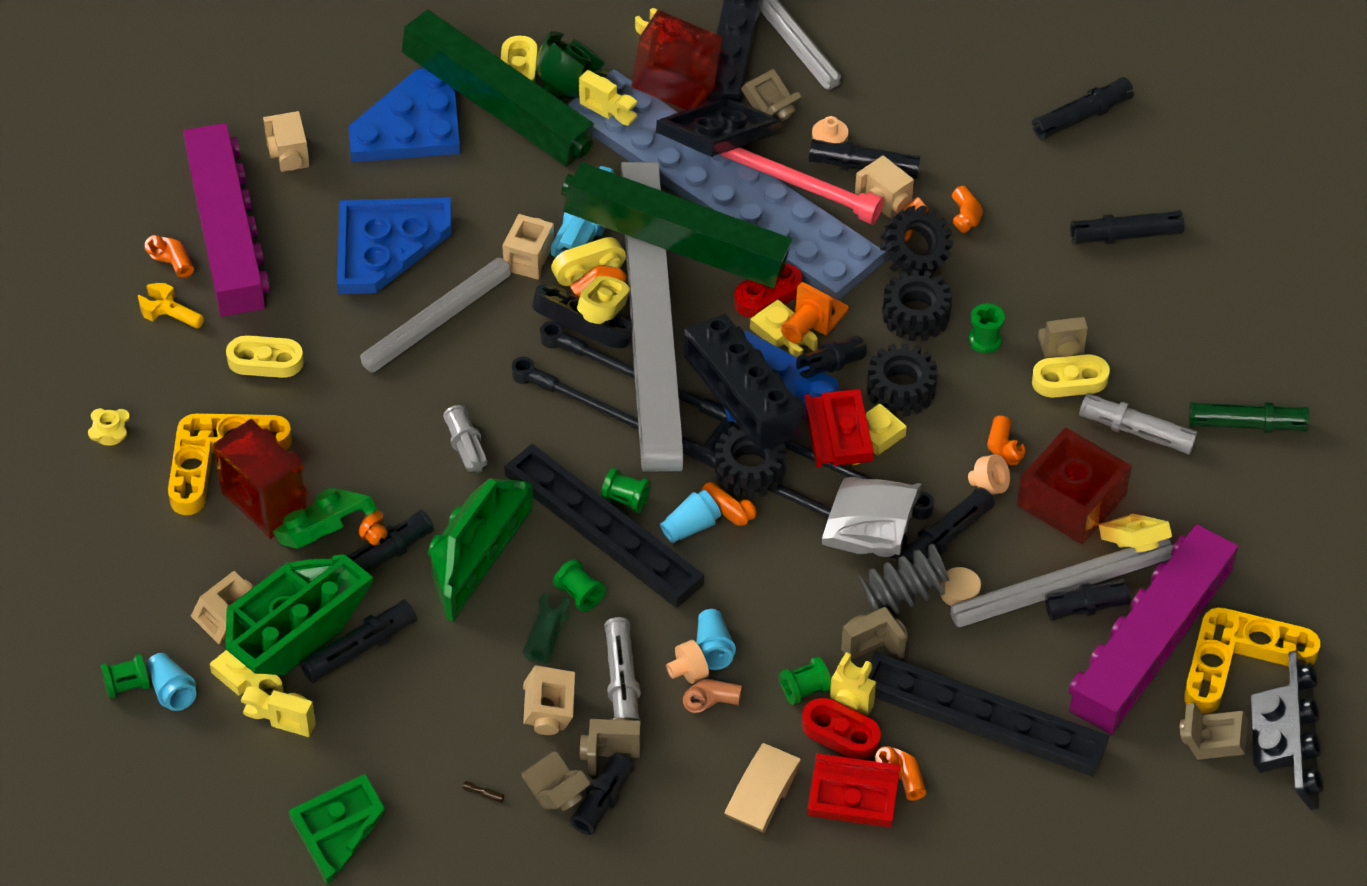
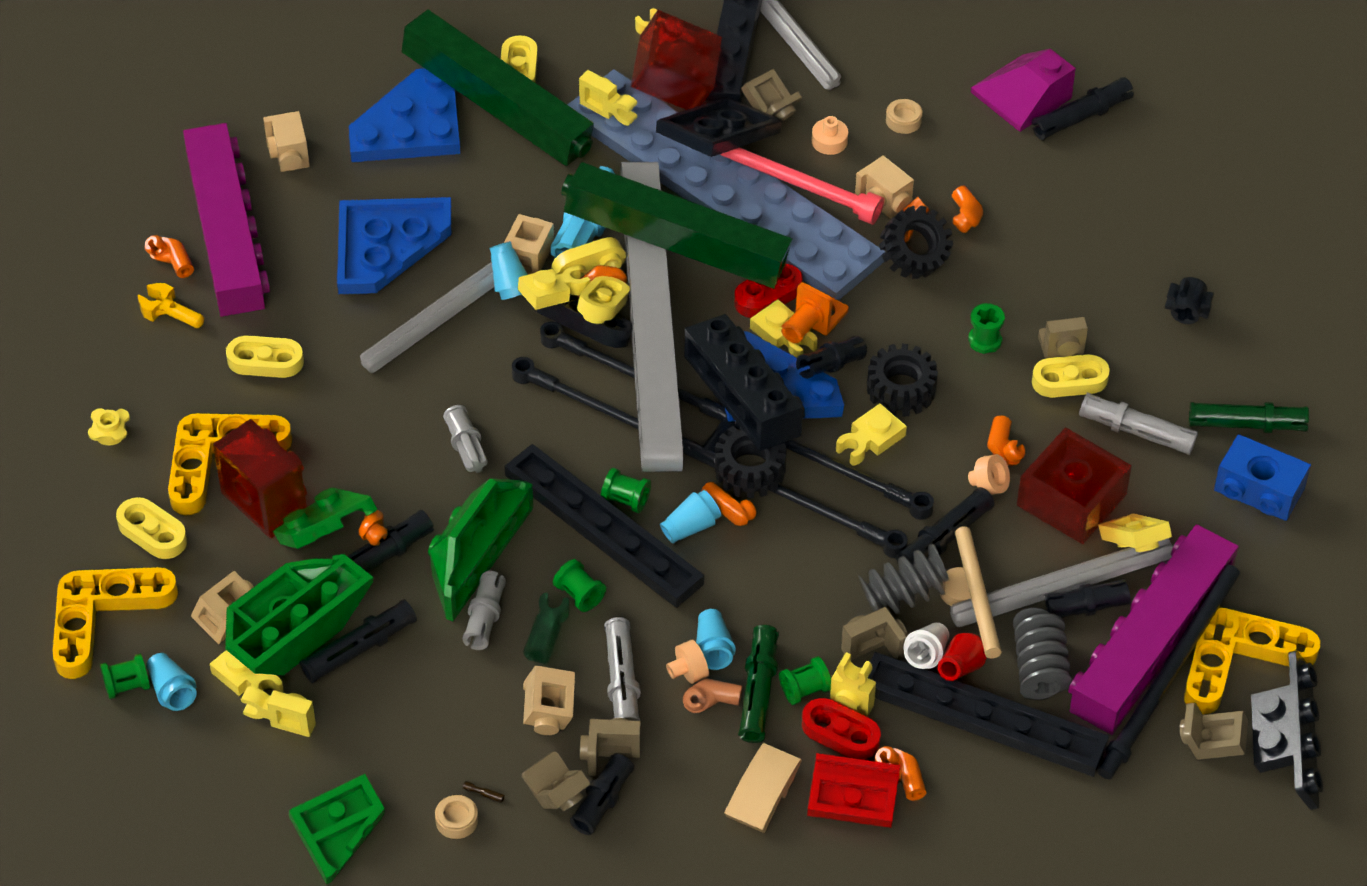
dark green cylinder [536,31,610,99] -> none
red plate [804,389,874,468] -> none
black pin [809,138,921,179] -> none
light grey slope [821,477,922,557] -> none
black tyre [882,270,952,341] -> none
black pin [1070,210,1184,245] -> none
none -> yellow beam [53,567,178,679]
none -> light yellow plate [116,497,187,559]
none -> tan tile [435,795,478,839]
none -> light grey pin [462,571,506,650]
none -> medium azure cone [489,241,528,300]
none -> light yellow plate [518,266,590,310]
none -> dark green pin [738,625,779,743]
none -> tan tile [886,99,923,134]
none -> white cone [903,622,949,669]
none -> red cone [938,633,987,681]
none -> tan bar [955,527,1002,659]
none -> magenta slope [970,49,1076,132]
none -> dark grey piece [1013,608,1072,700]
none -> black bar [1097,565,1240,780]
none -> black gear [1165,277,1214,324]
none -> blue brick [1214,434,1311,521]

